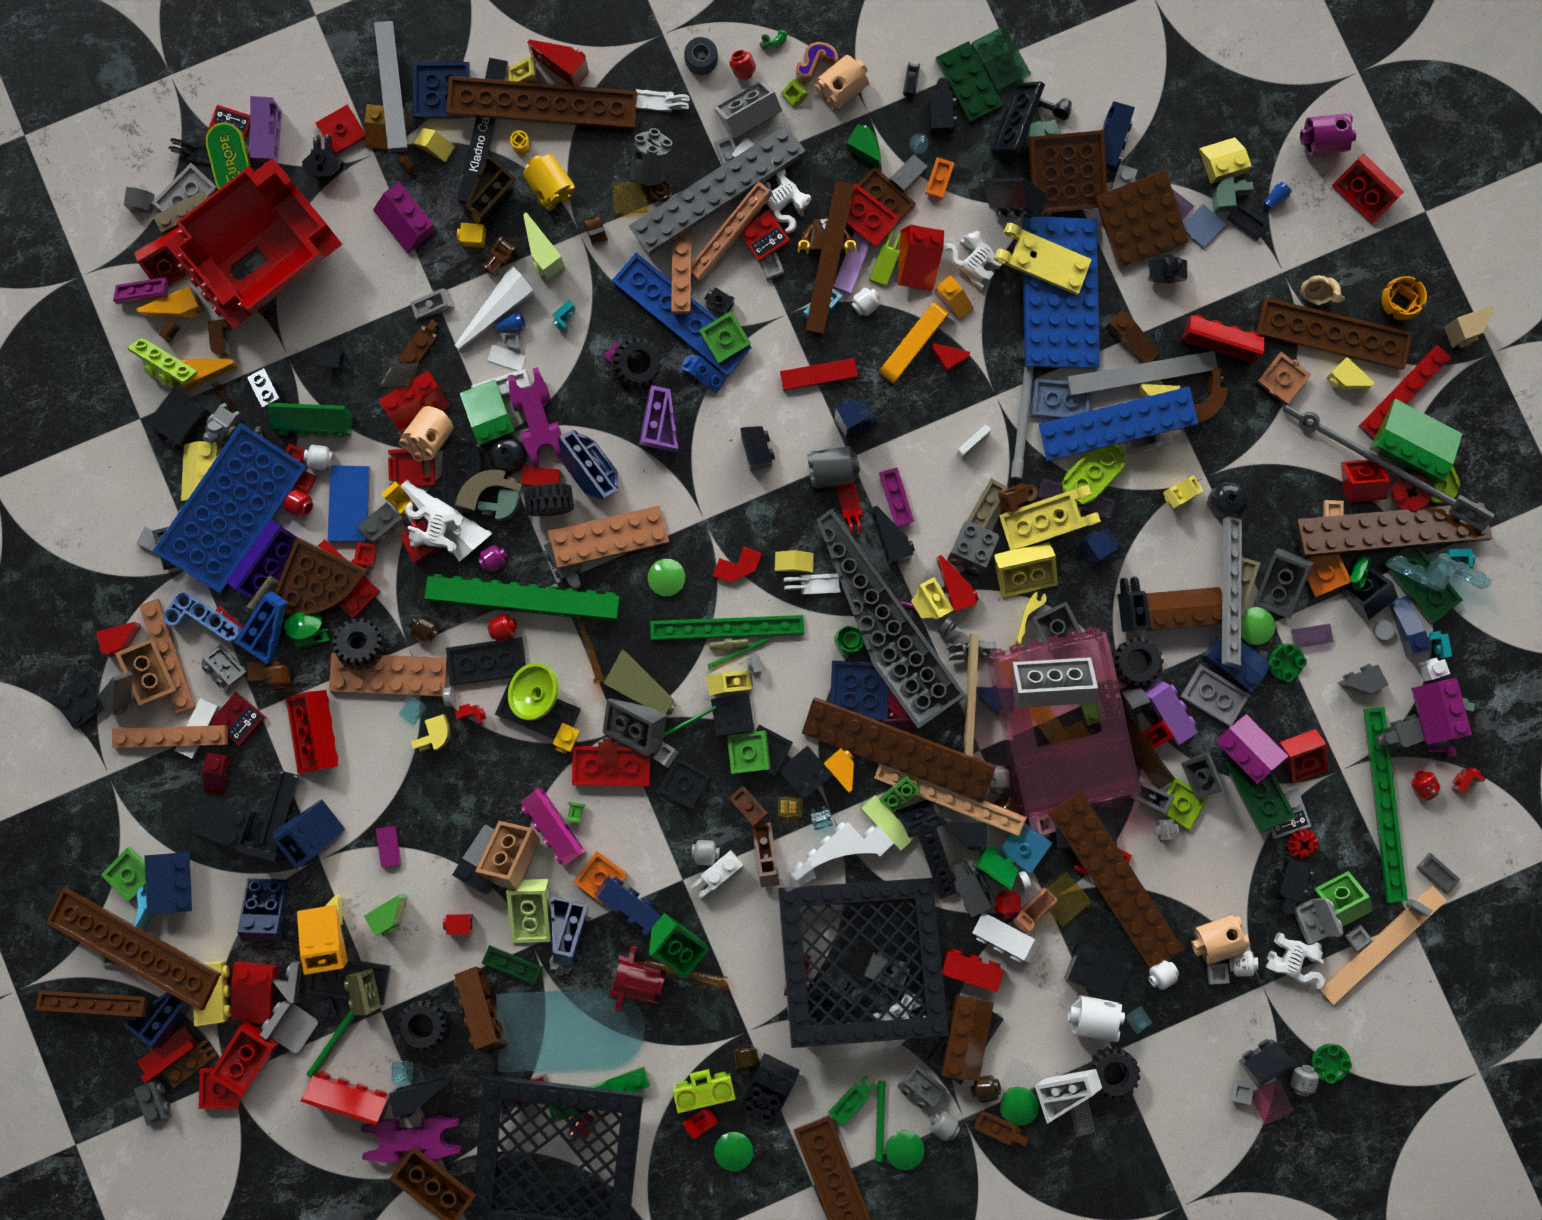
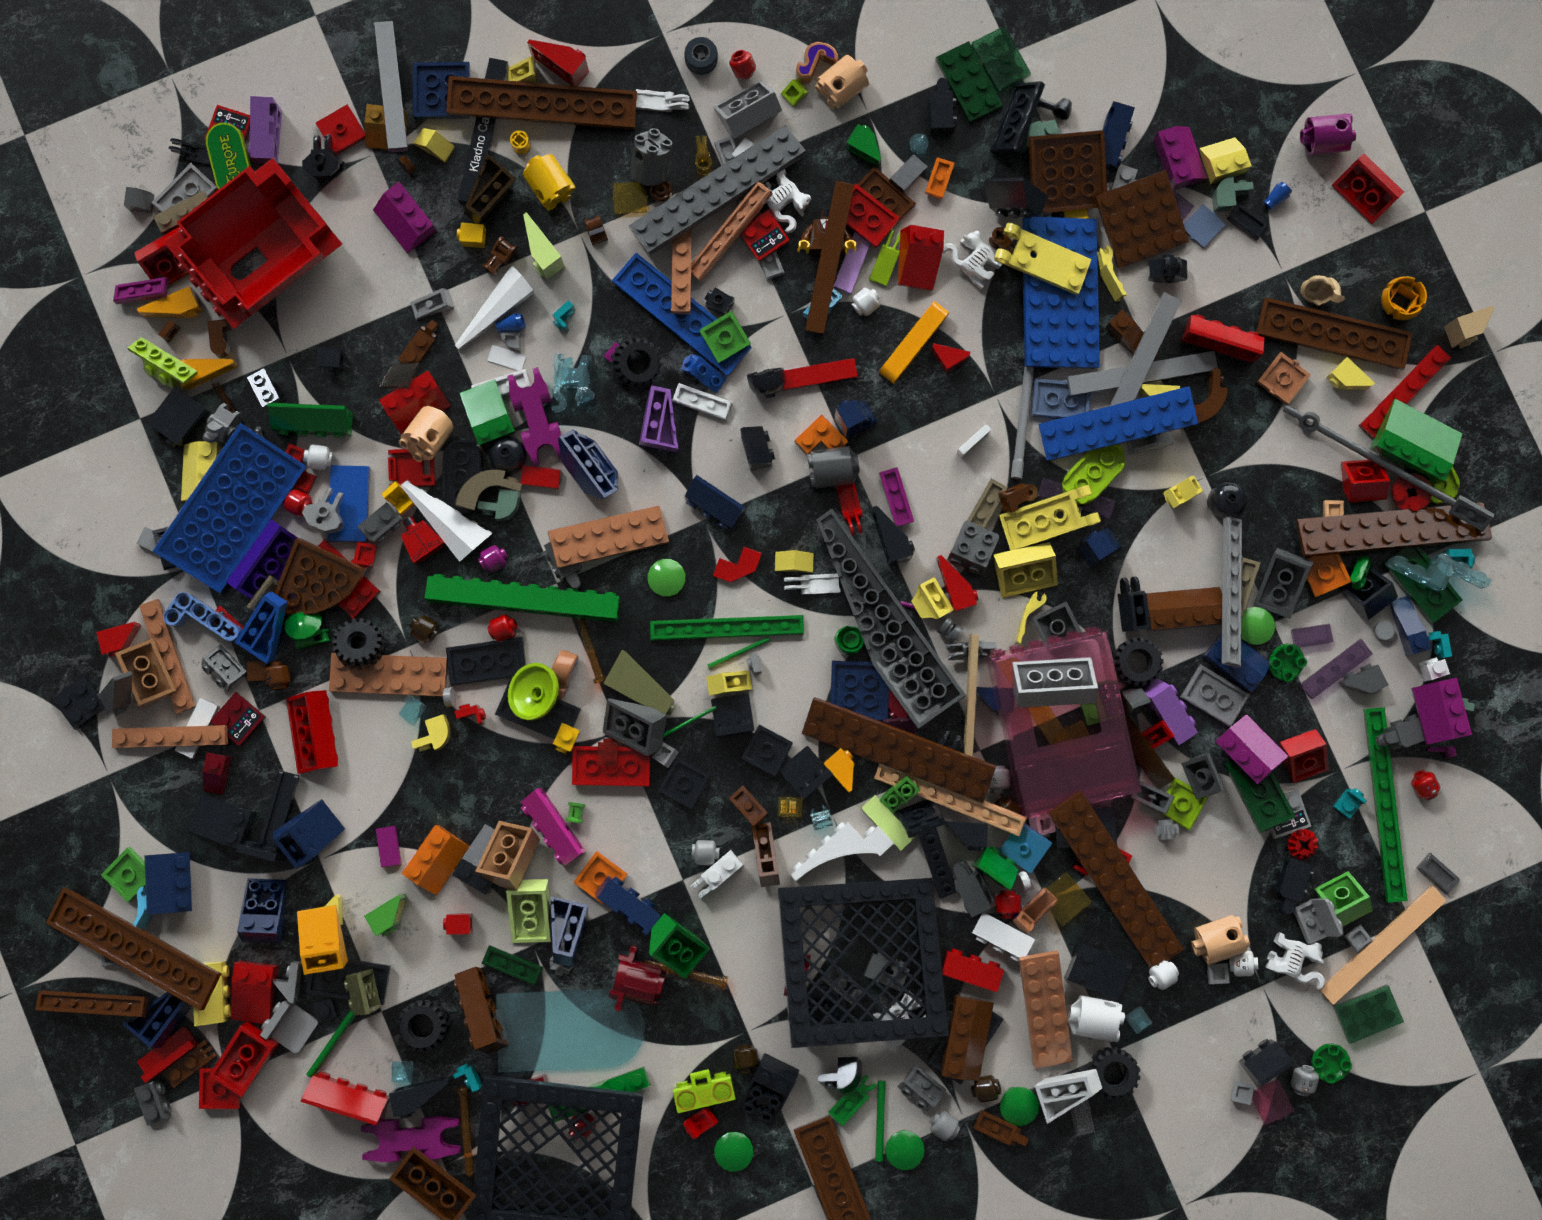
white animal [405,503,464,553] -> none
black tyre [524,483,574,517] -> none
olive bar [709,638,748,650] -> none
bright green plate [727,731,771,774] -> none
green arm [759,30,787,49] -> none
clear piece [773,848,816,892] -> none
black bar [903,62,920,98] -> none
light orange slope [934,275,974,321] -> none
light grey tile [1406,899,1433,917] -> none
red bracket [1452,767,1486,793] -> none
none -> light grey hinge [302,487,344,534]
none -> orange slope [401,825,470,895]
none -> teal bracket [453,1064,483,1092]
none -> clear orange bar [455,1086,474,1176]
none -> clear light blue animal [551,353,594,412]
none -> nougat animal [552,650,579,699]
none -> white tile [672,383,732,421]
none -> dark blue slope [684,474,745,531]
none -> clear yellow pin [695,135,712,176]
none -> black cylinder [747,367,785,399]
none -> orange plate [794,414,848,454]
none -> brick [818,1056,862,1094]
none -> reddish brown connector [989,227,1015,255]
none -> nougat plate [1019,950,1073,1069]
none -> yellow piece [1063,209,1088,219]
none -> light yellow arm [1097,245,1127,302]
none -> light grey tile [1110,292,1182,406]
none -> magenta slope [1153,126,1208,191]
none -> clear purple tile [1299,639,1373,699]
none -> teal bracket [1333,788,1367,819]
none -> clear green plate [1333,984,1404,1044]

